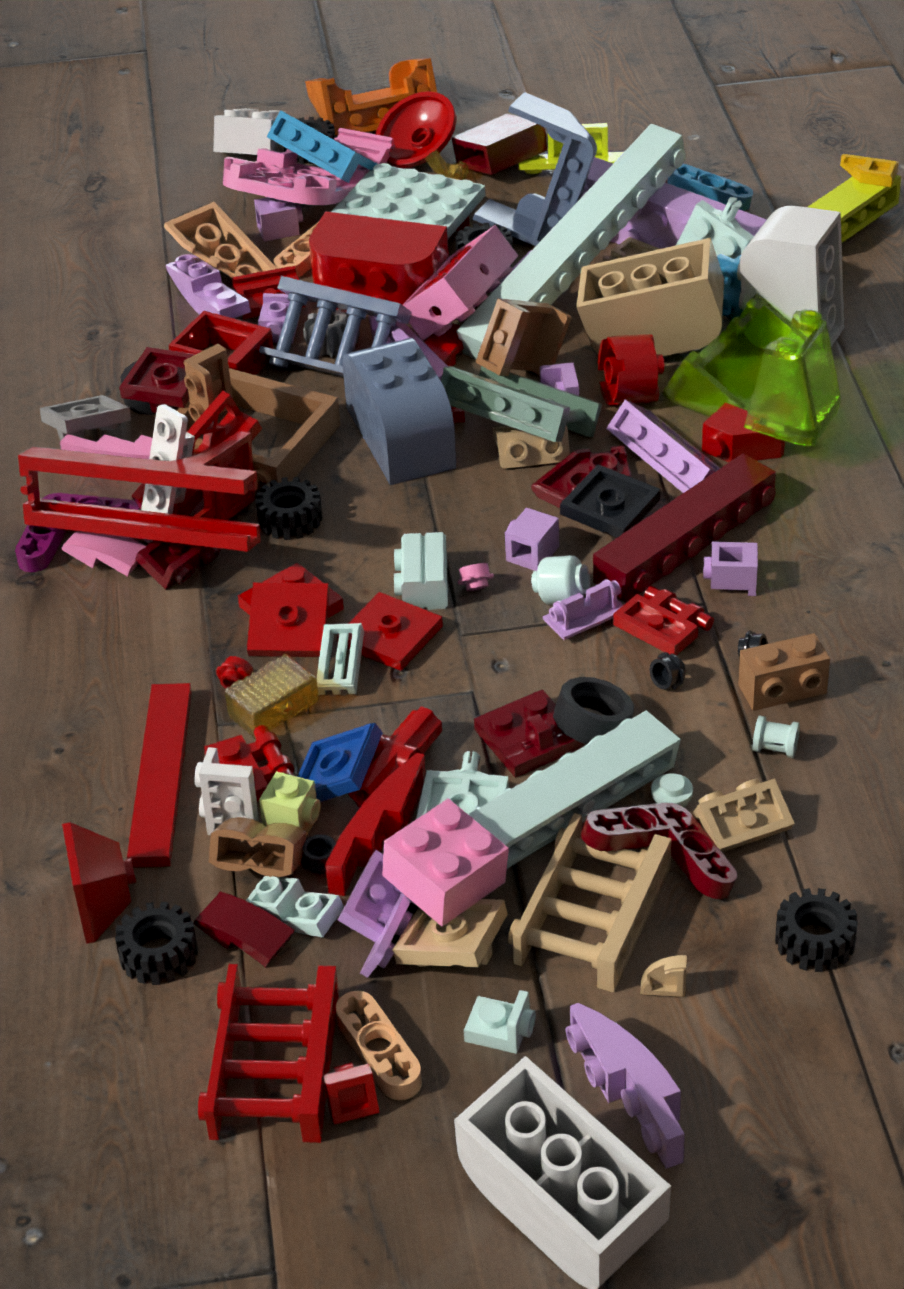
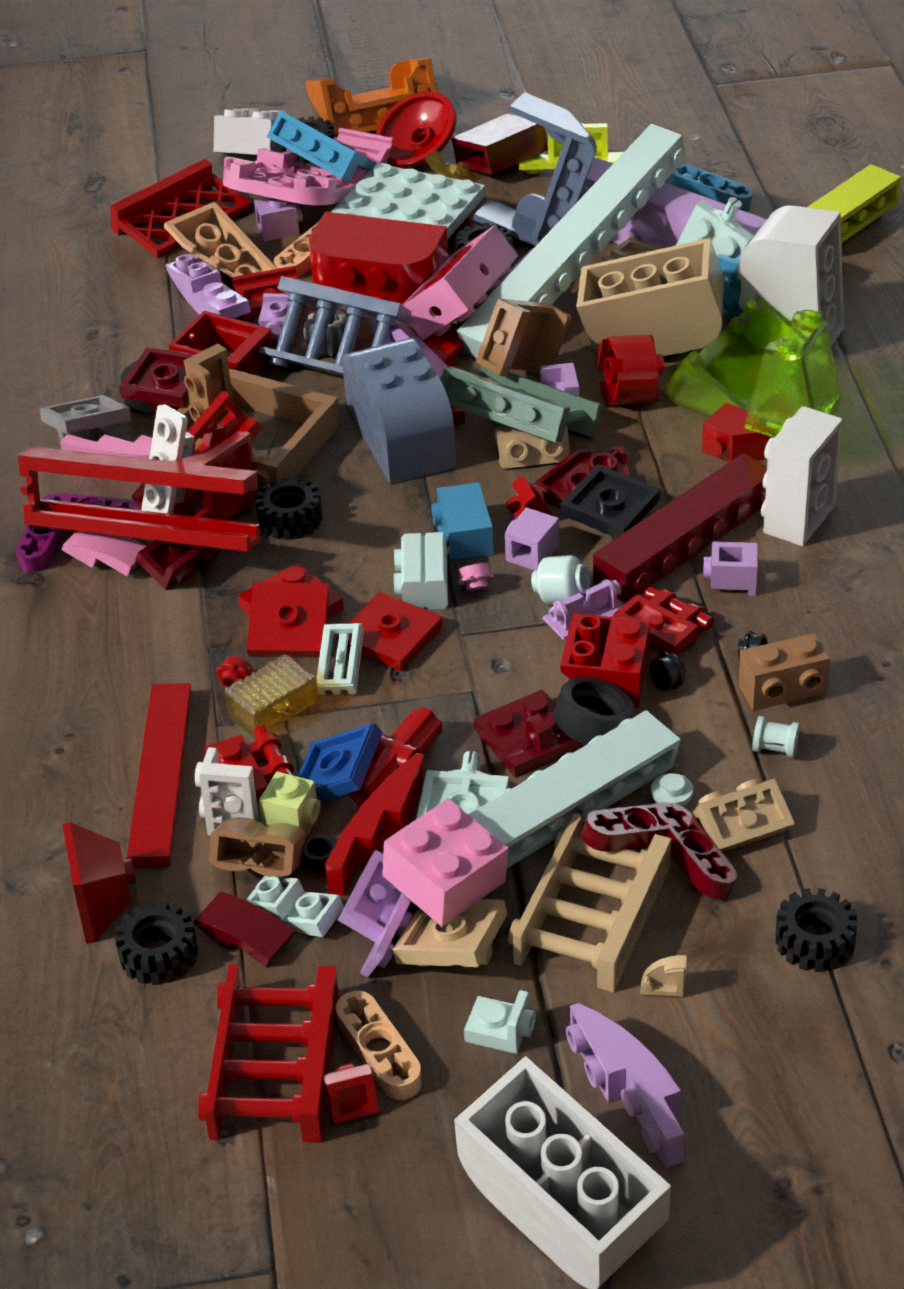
lavender fence [606,400,720,493] -> none
yellow tile [840,154,899,187] -> none
none -> red fence [110,158,252,259]
none -> dark azure brick [431,482,494,562]
none -> red tile [505,475,554,520]
none -> red slope [560,613,650,708]
none -> white brick [761,406,843,546]

